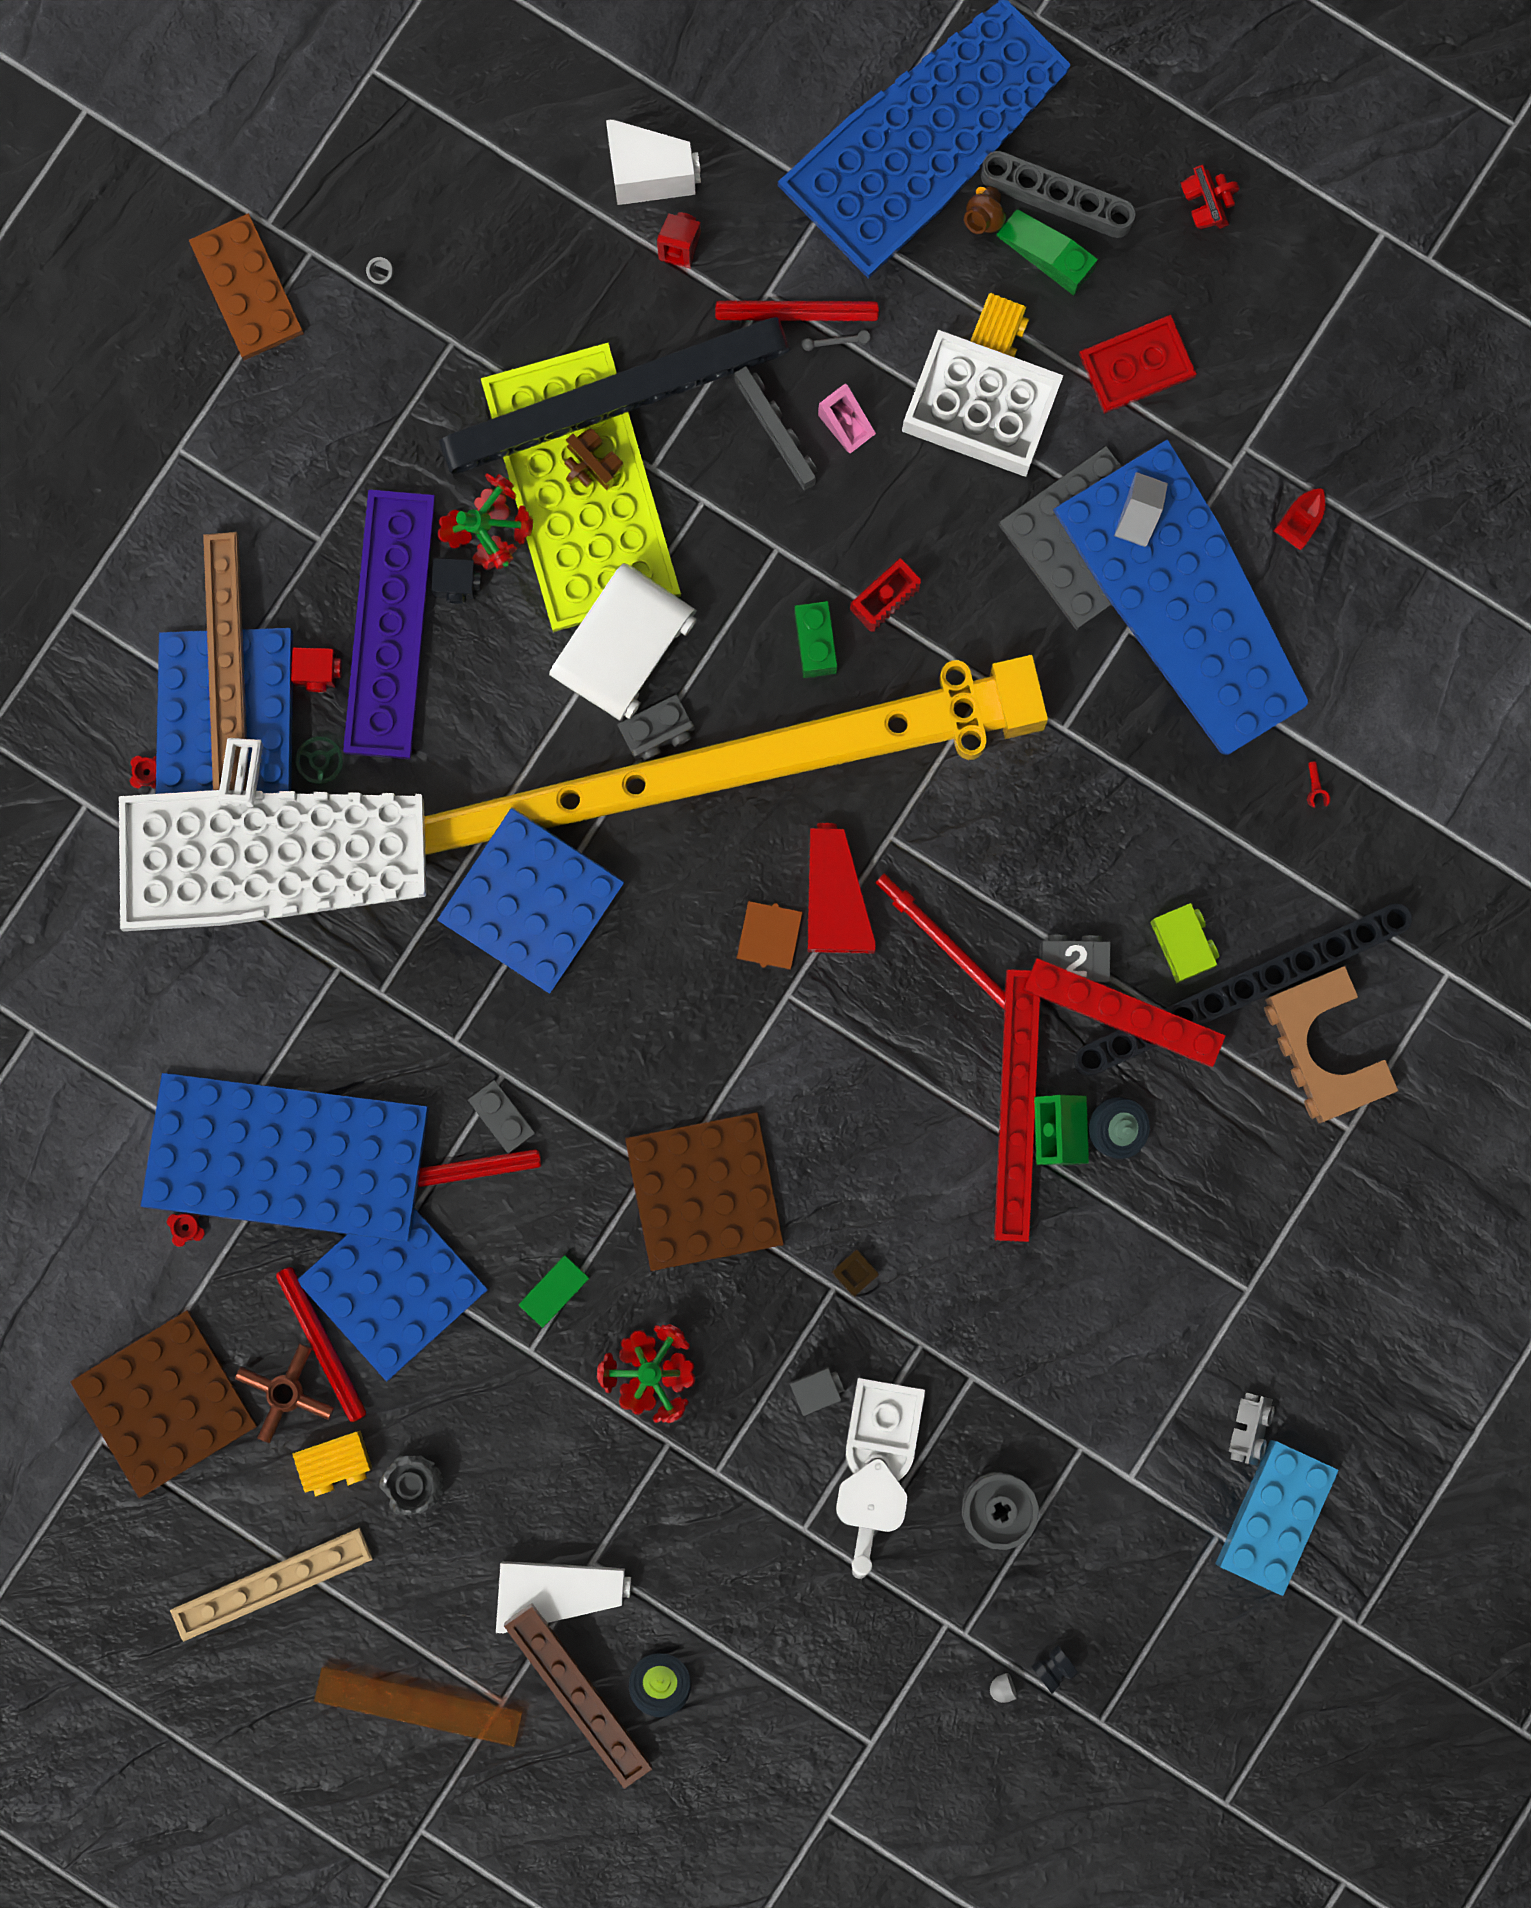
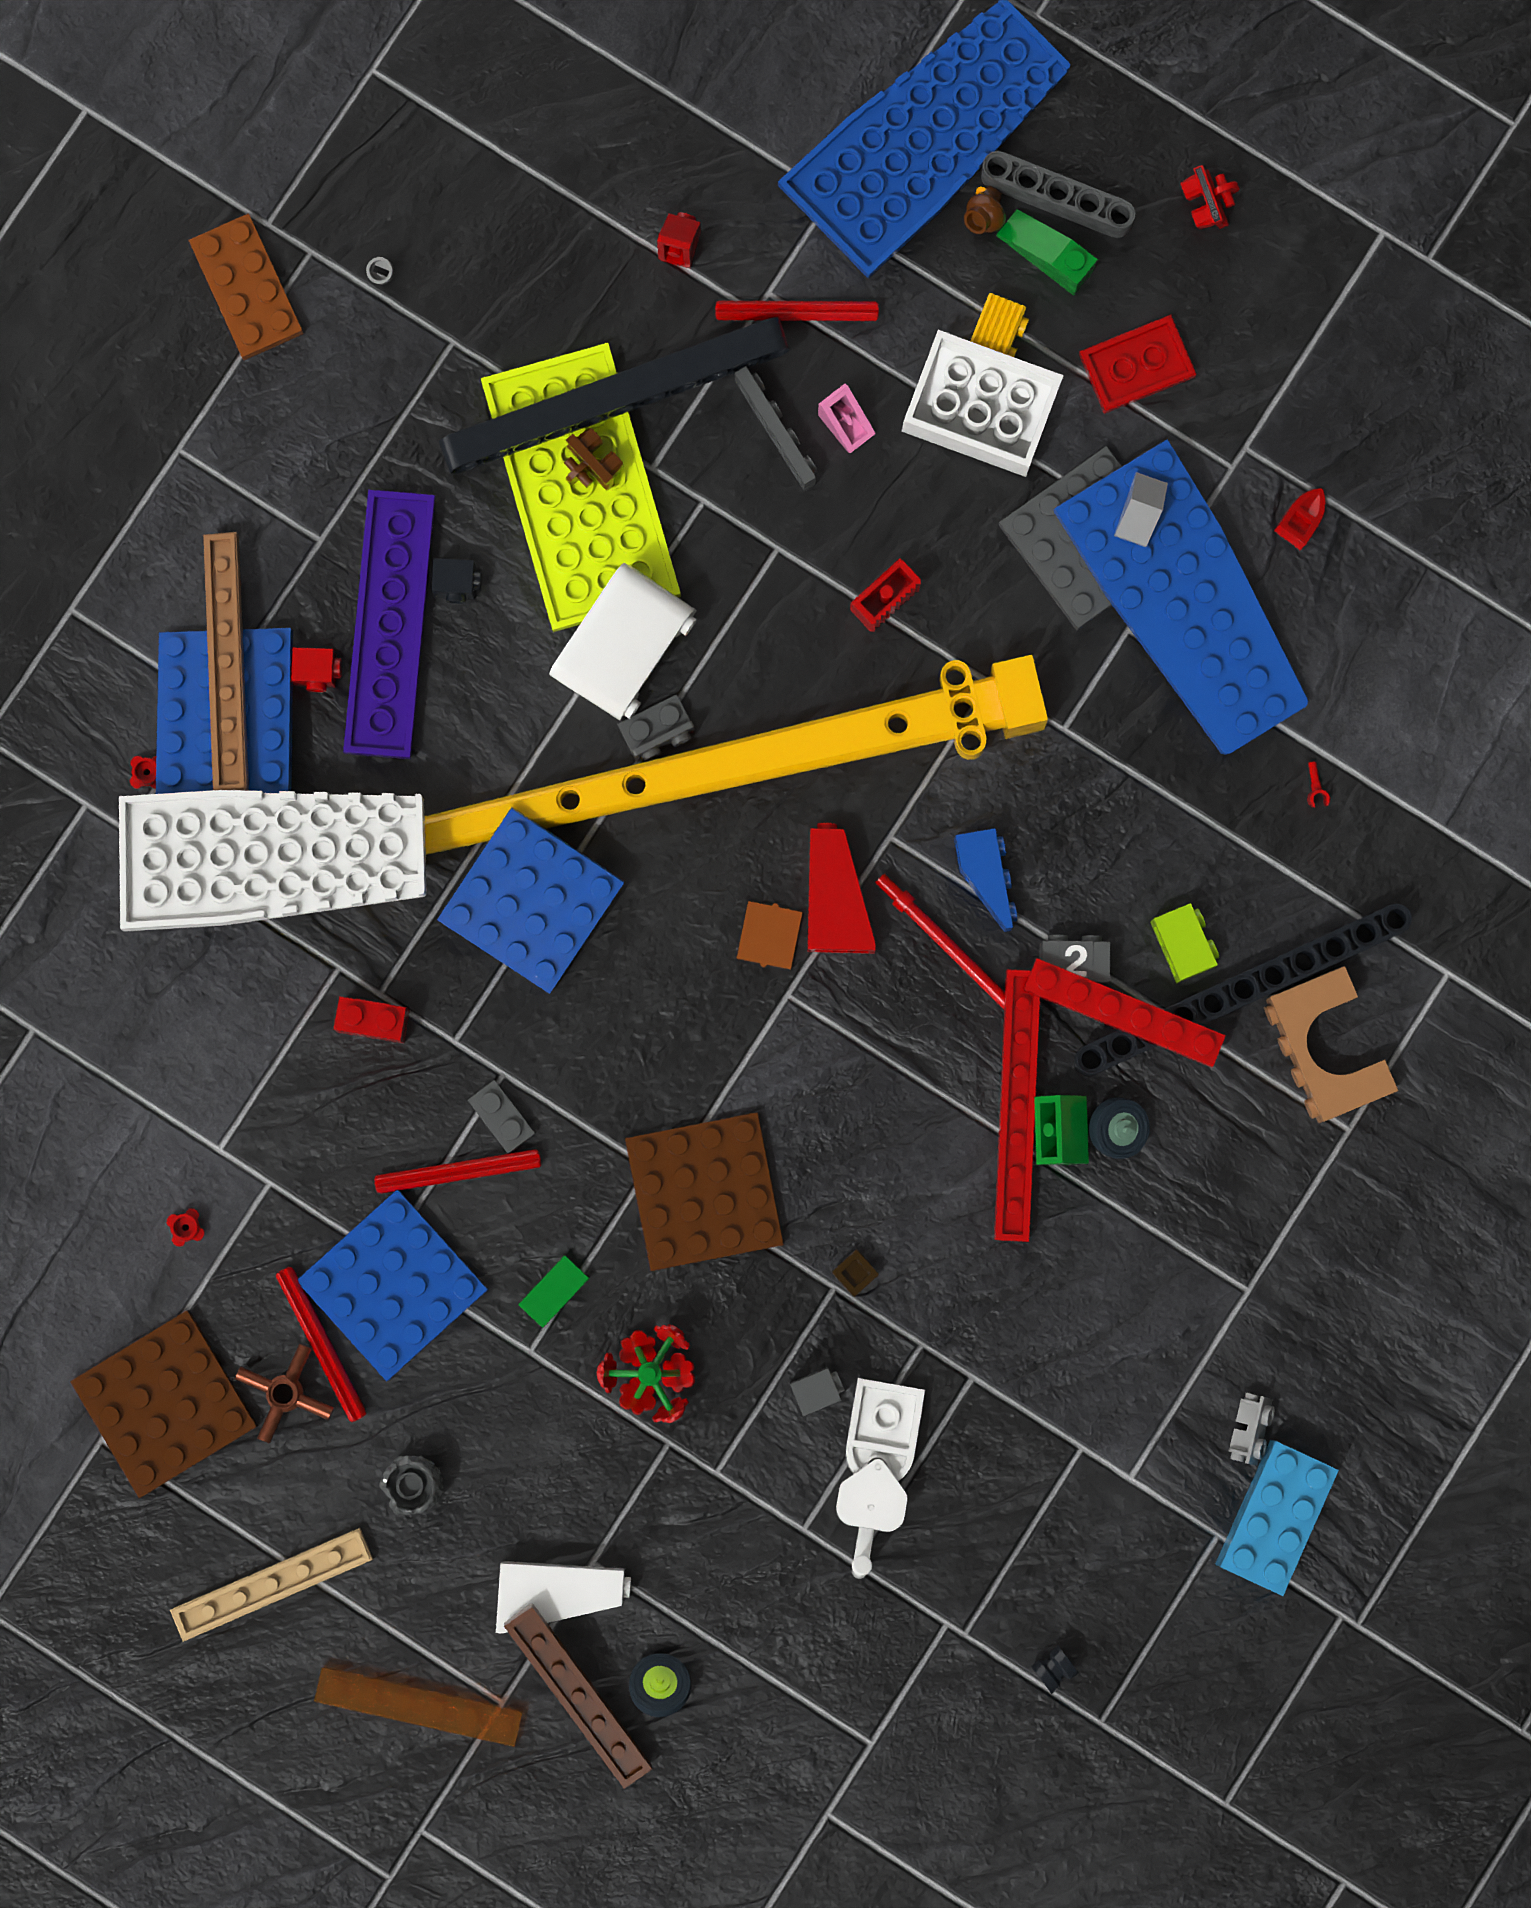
blue plate [141,1073,429,1242] -> none
white tile [218,738,263,807] -> none
yellow brick [292,1431,373,1496] -> none
clear green piece [296,737,343,784] -> none
red plant [438,473,533,570] -> none
white slope [606,120,701,205] -> none
green brick [794,601,837,678] -> none
dark grey hinge [802,330,870,351] -> none
dark grey wheel [961,1472,1039,1550] -> none
light grey hinge [990,1673,1017,1703] -> none
none -> red brick [333,996,410,1043]
none -> blue slope [954,828,1017,932]

